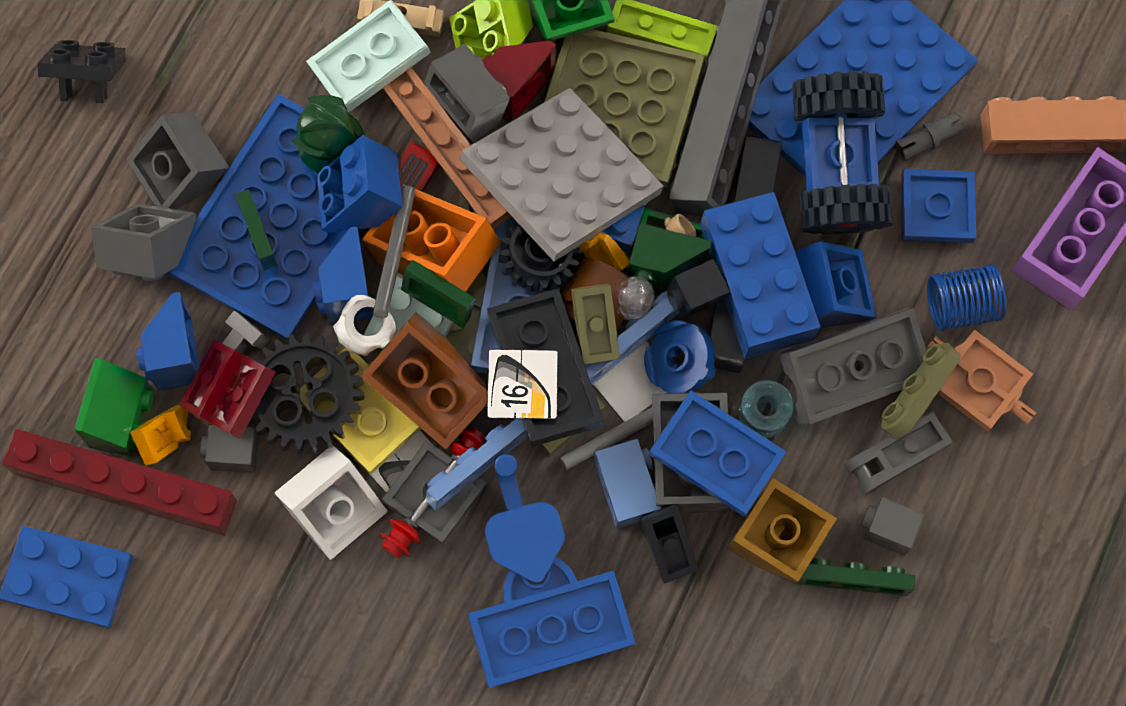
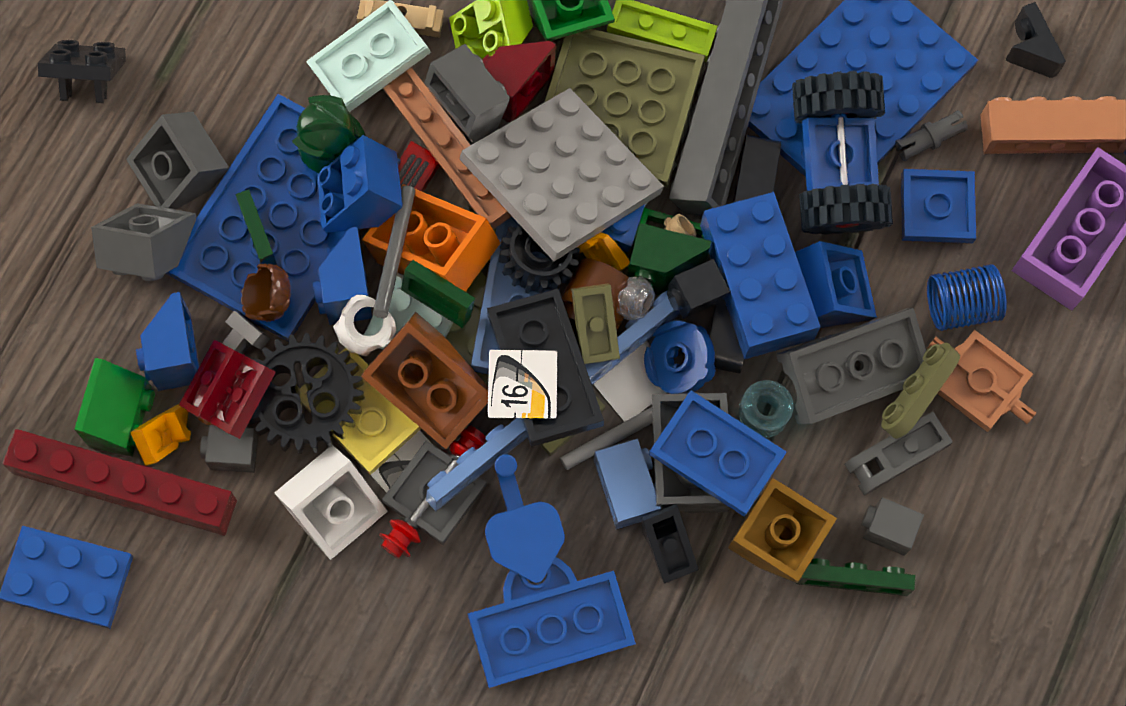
none -> reddish brown hair [241,264,291,322]
none -> black slope [1006,2,1066,78]

